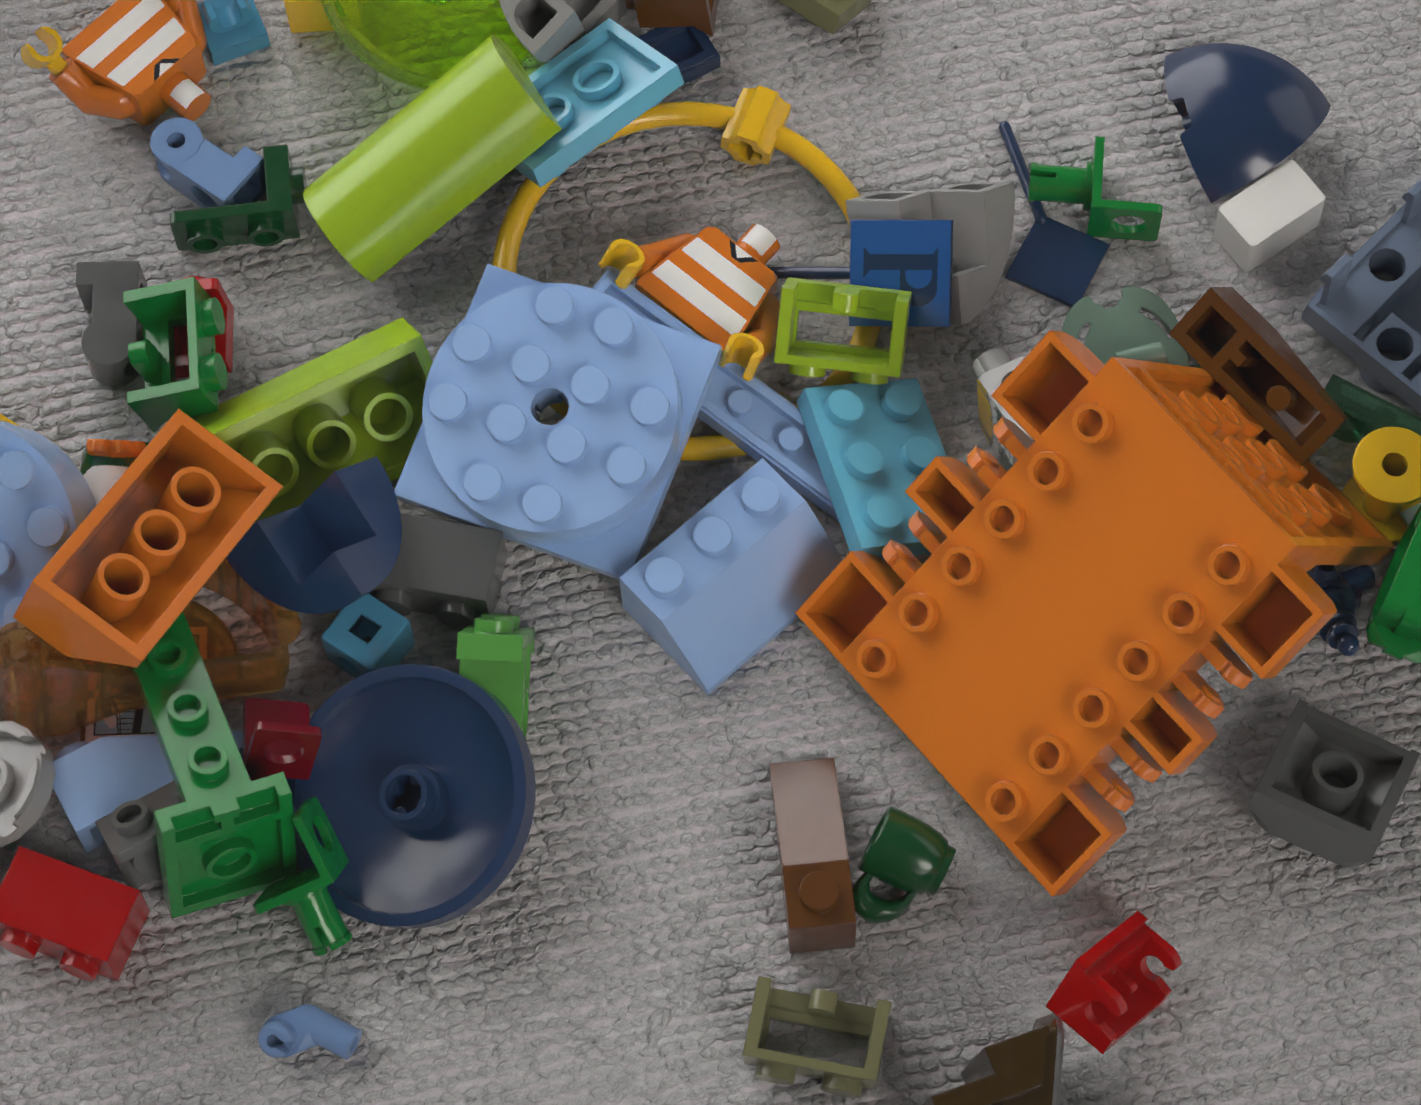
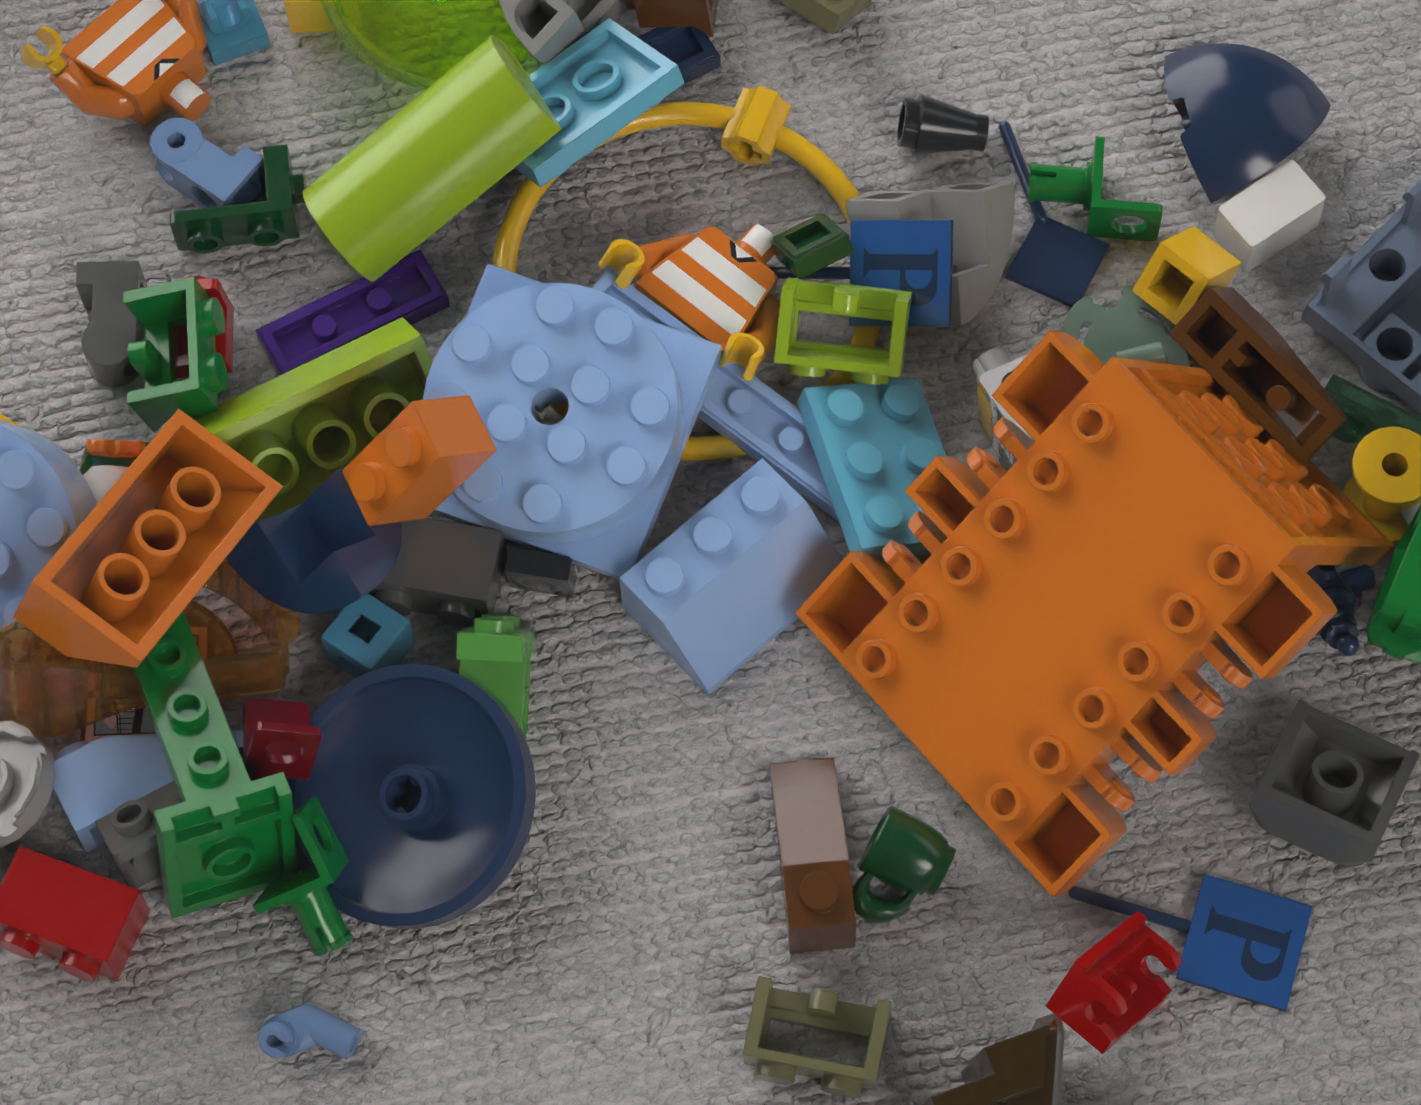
none -> dark purple tile [255,249,450,376]
none -> orange brick [342,395,497,526]
none -> black tile [505,548,577,598]
none -> dark green tile [770,213,854,280]
none -> black cone [897,94,989,155]
none -> blue piece [1068,874,1313,1012]
none -> yellow brick [1132,226,1242,325]

